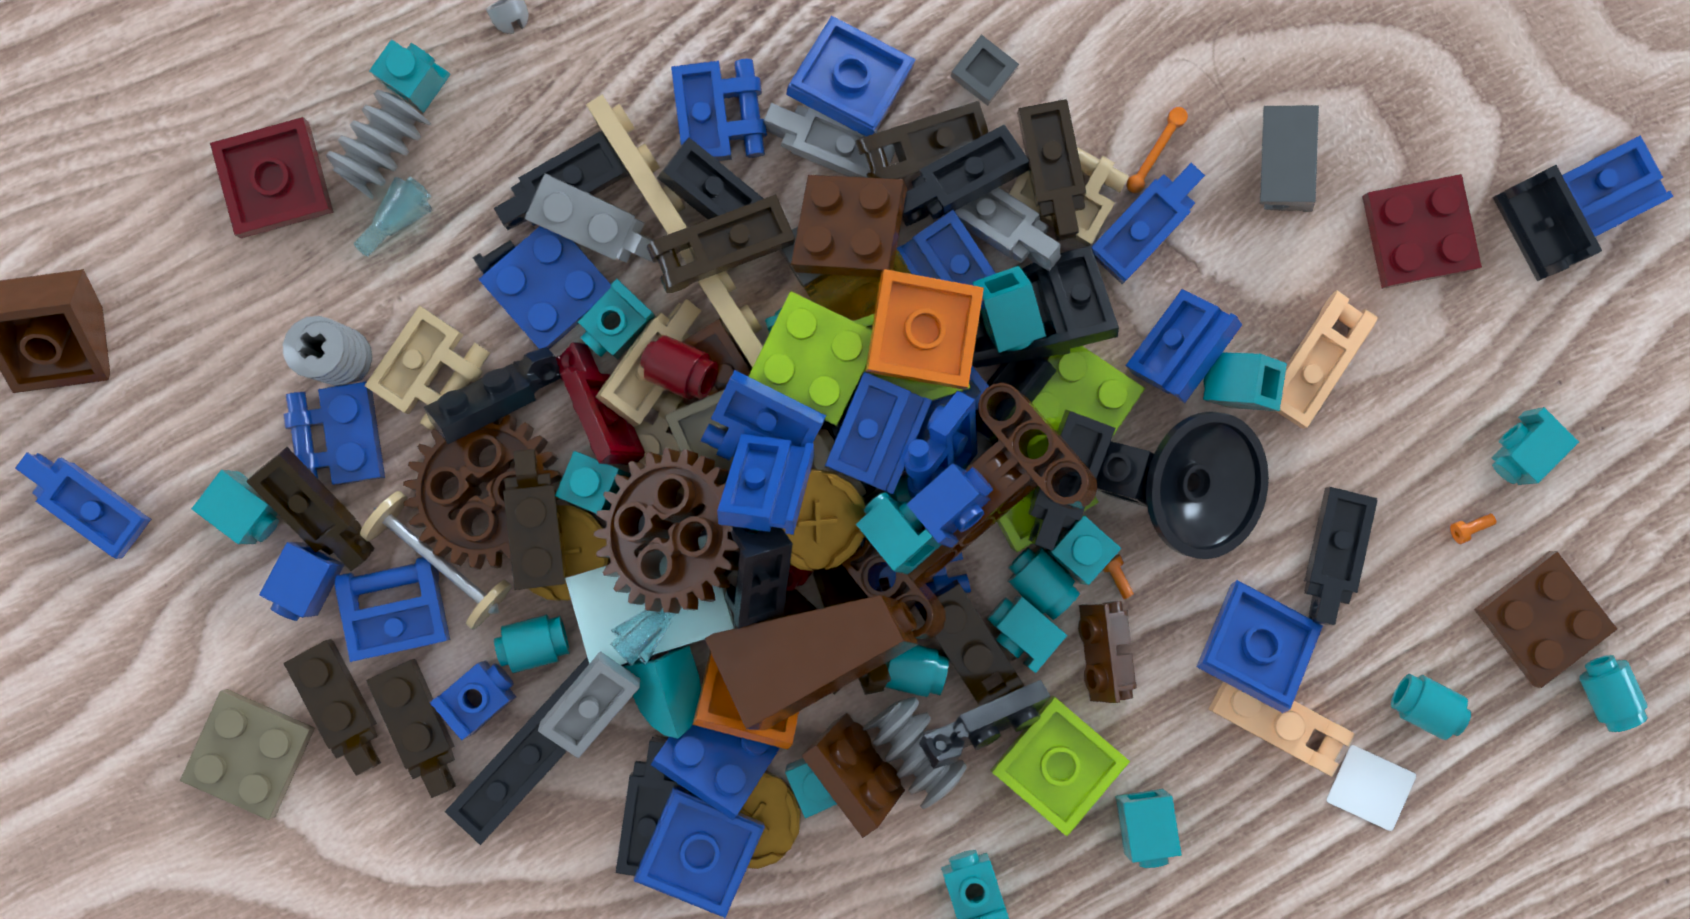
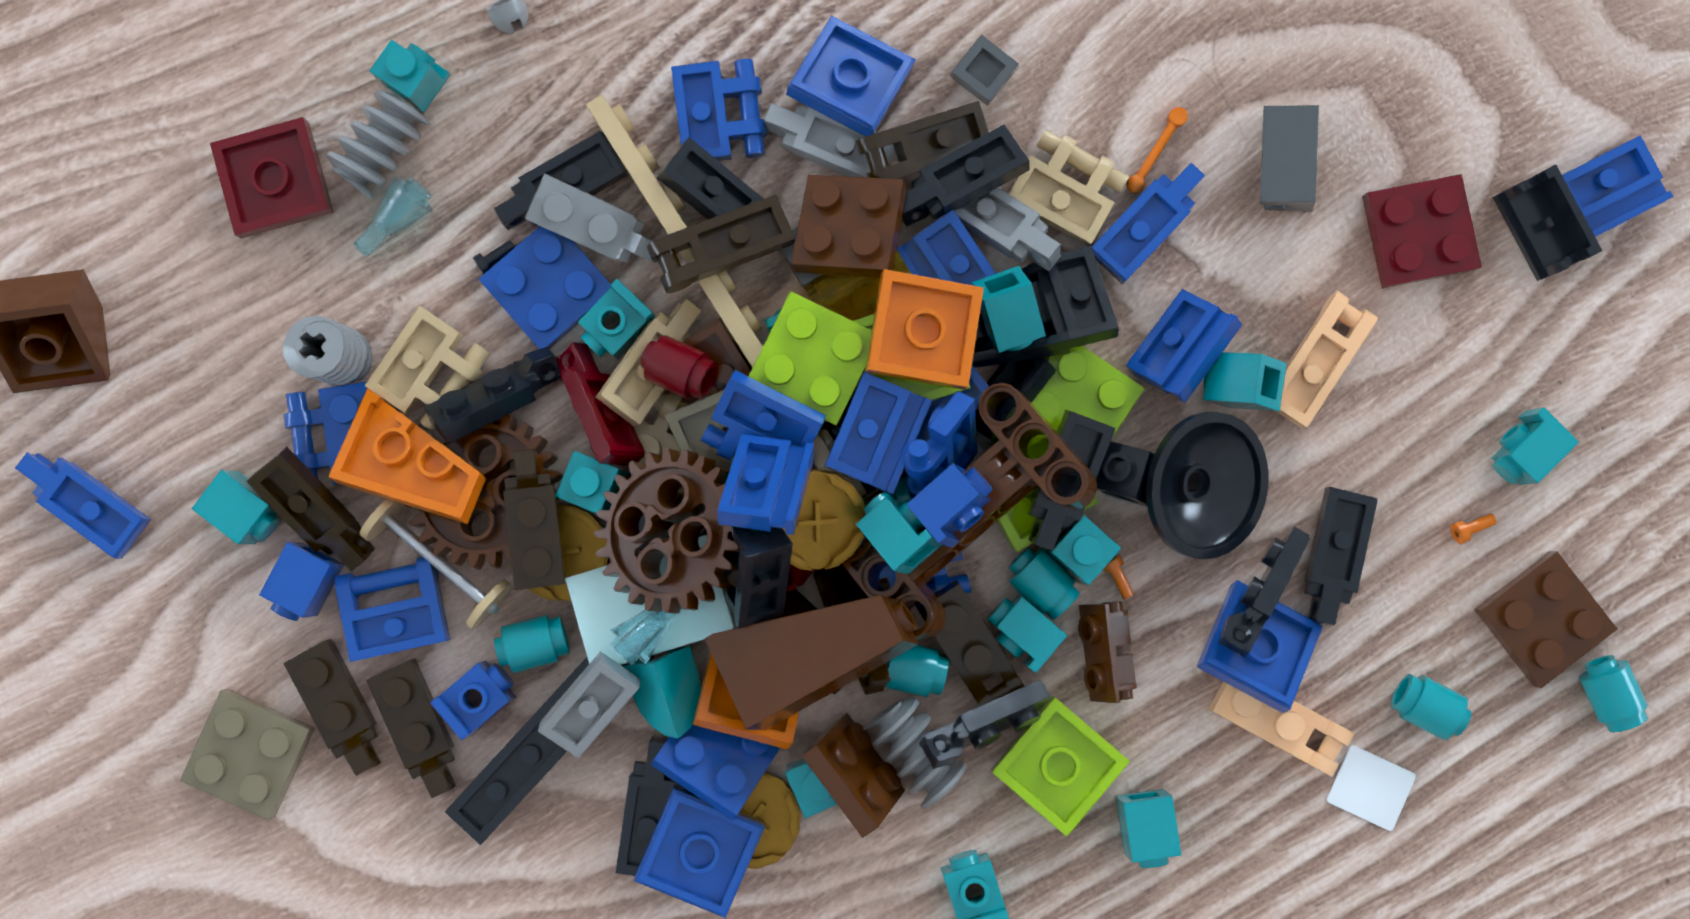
dark brown hinge [1017,99,1086,241] -> none
none -> orange wing [328,388,486,524]
none -> black hinge [1218,527,1311,657]

